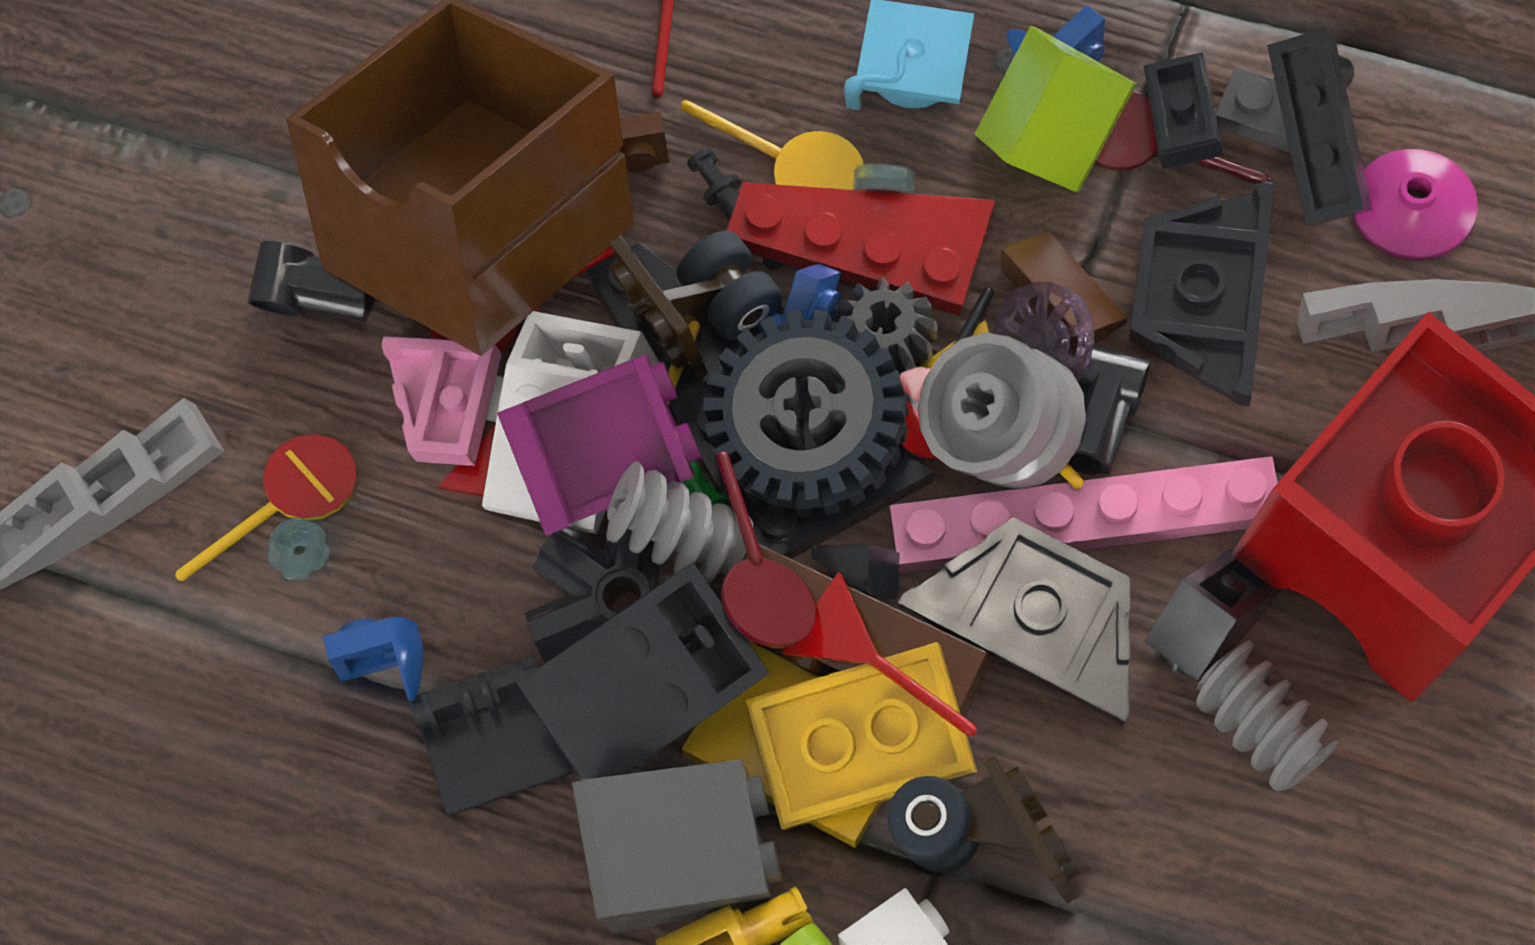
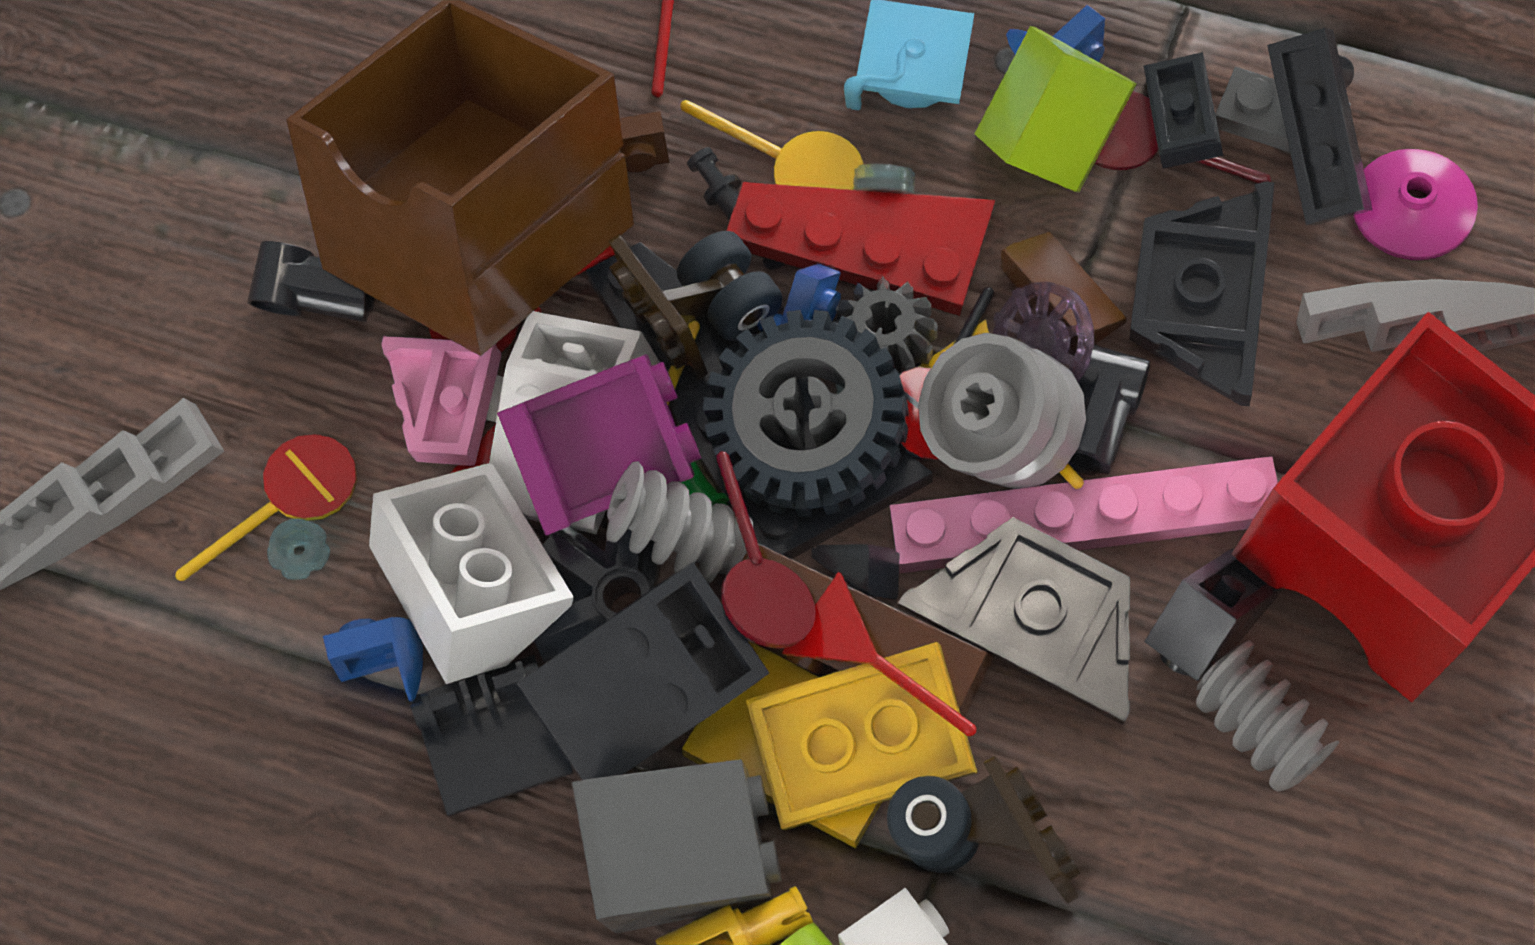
none -> white slope [369,463,573,684]

